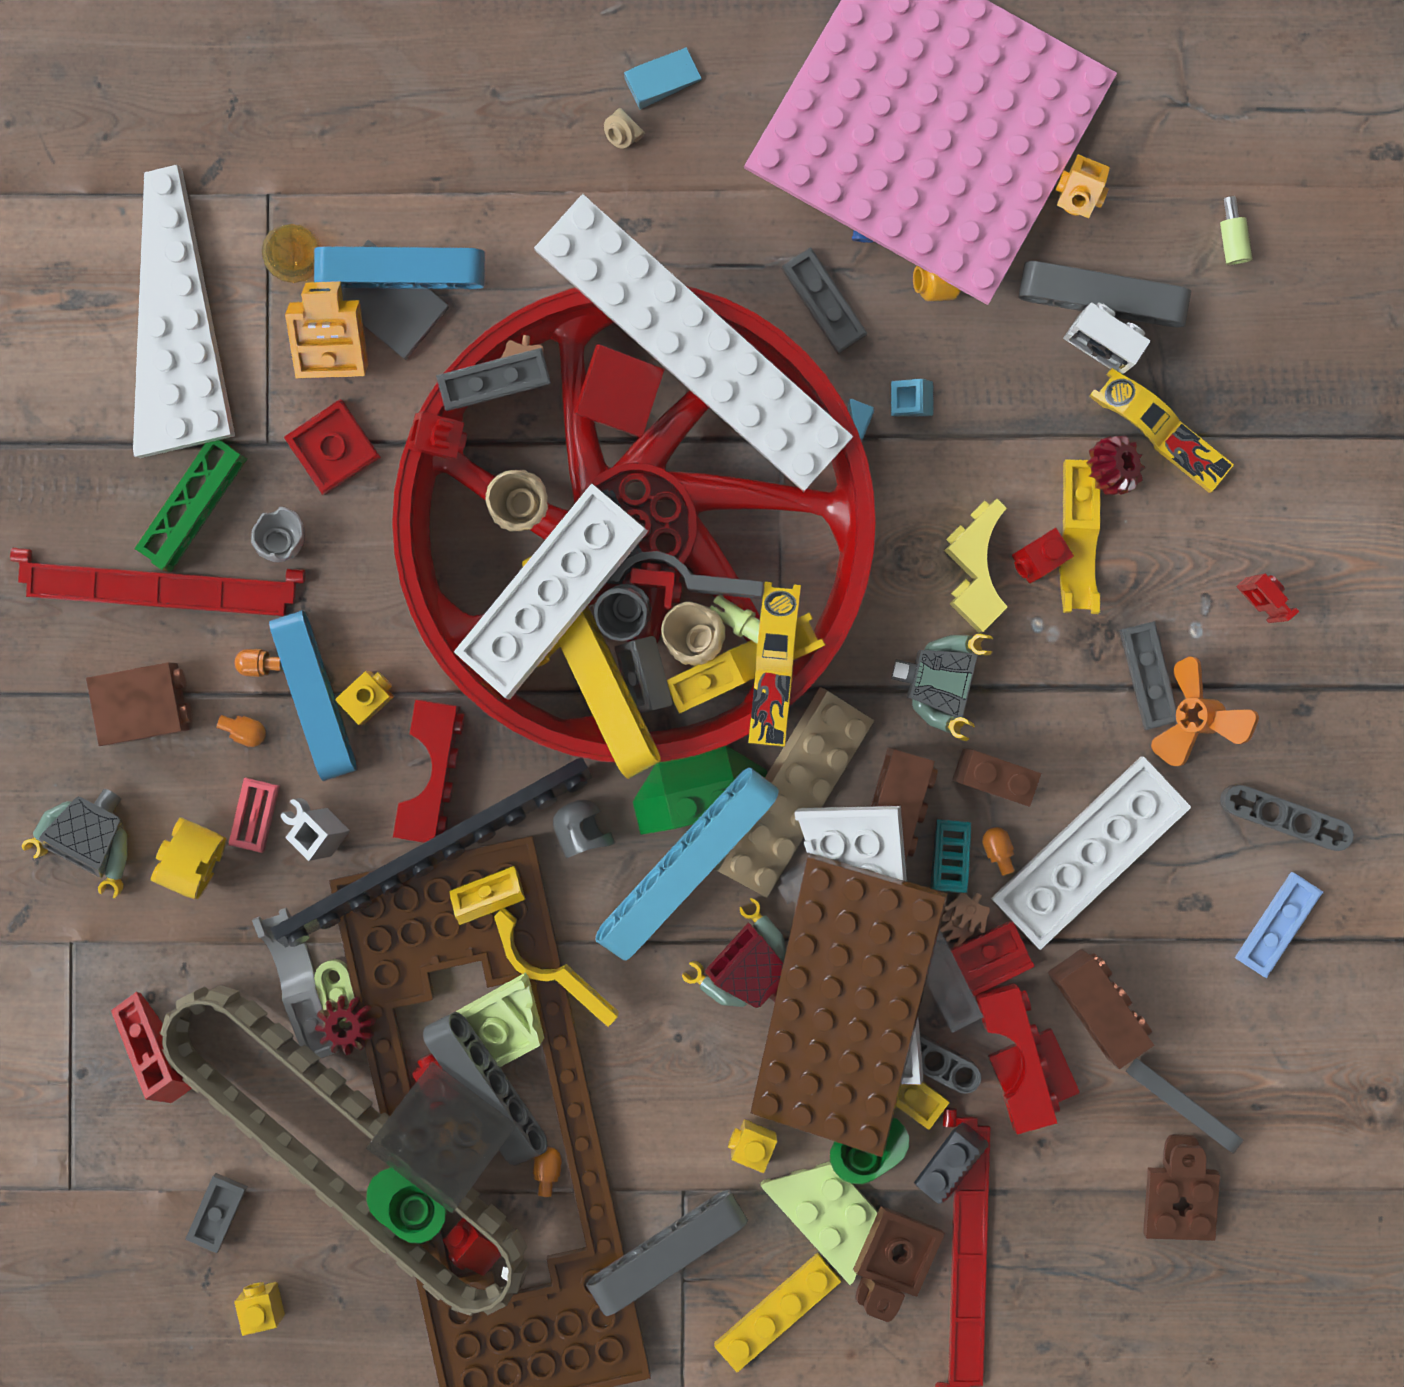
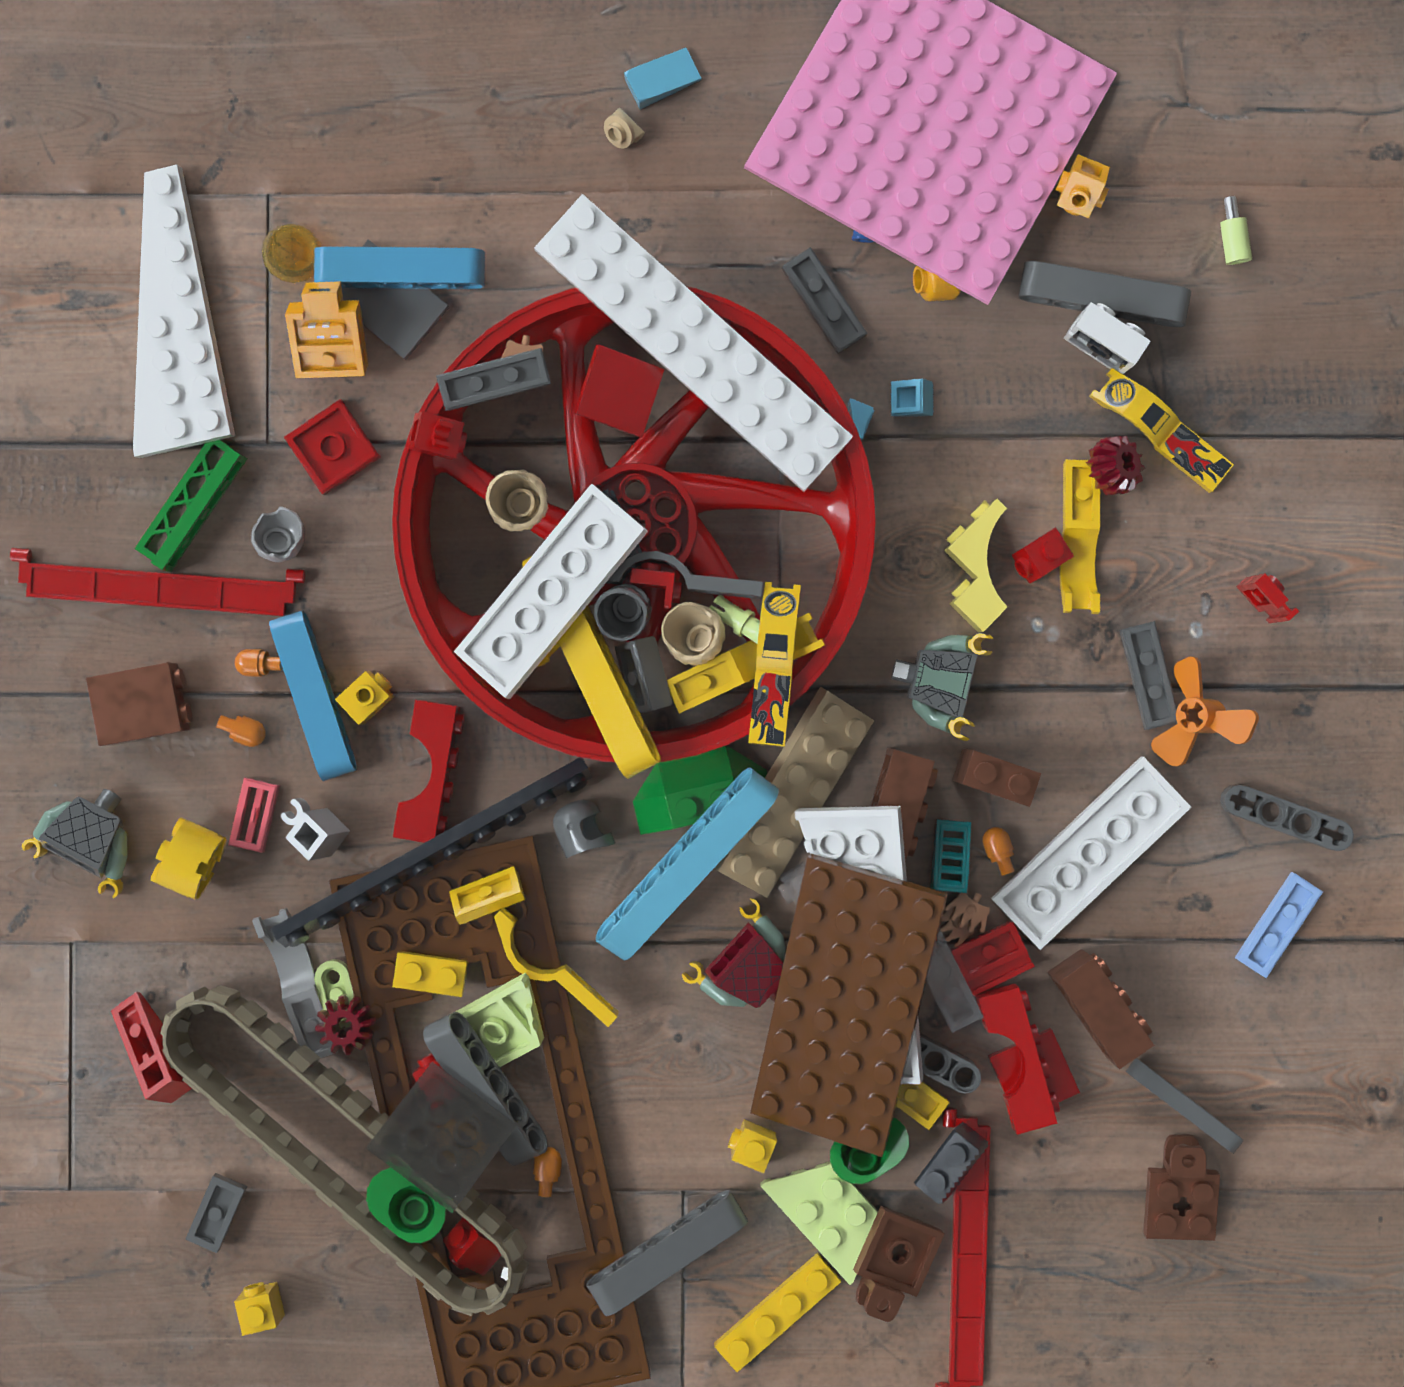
none -> yellow plate [392,951,468,997]

